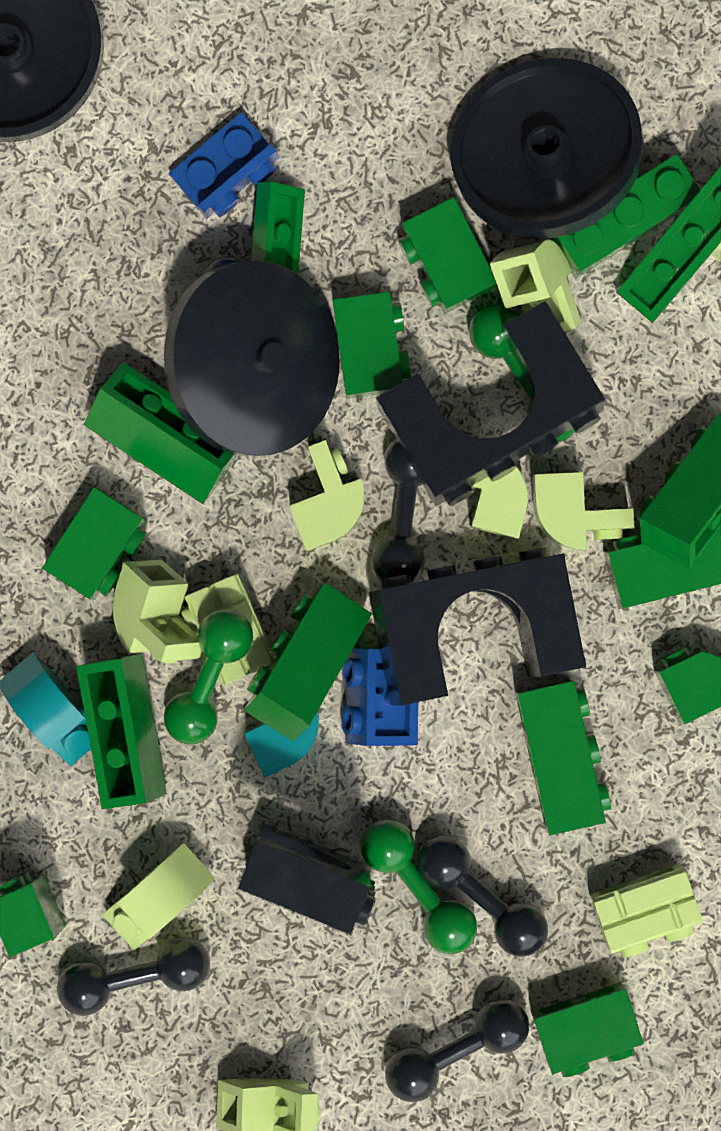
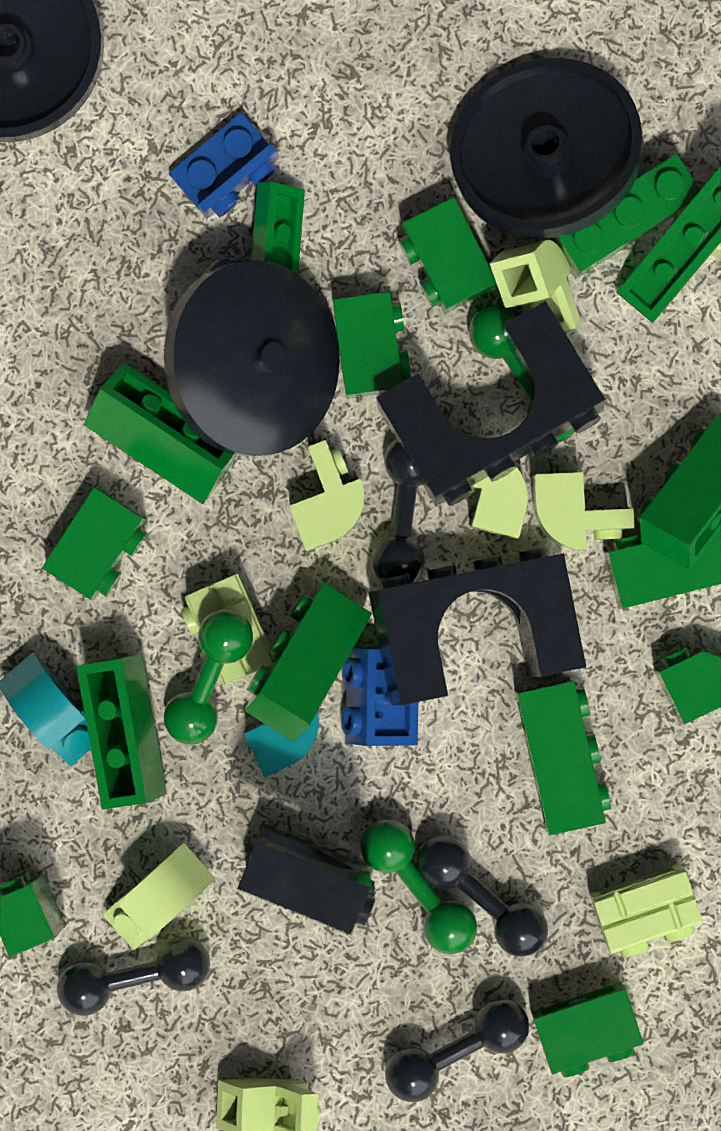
yellowish green brick [113,560,202,664] -> none

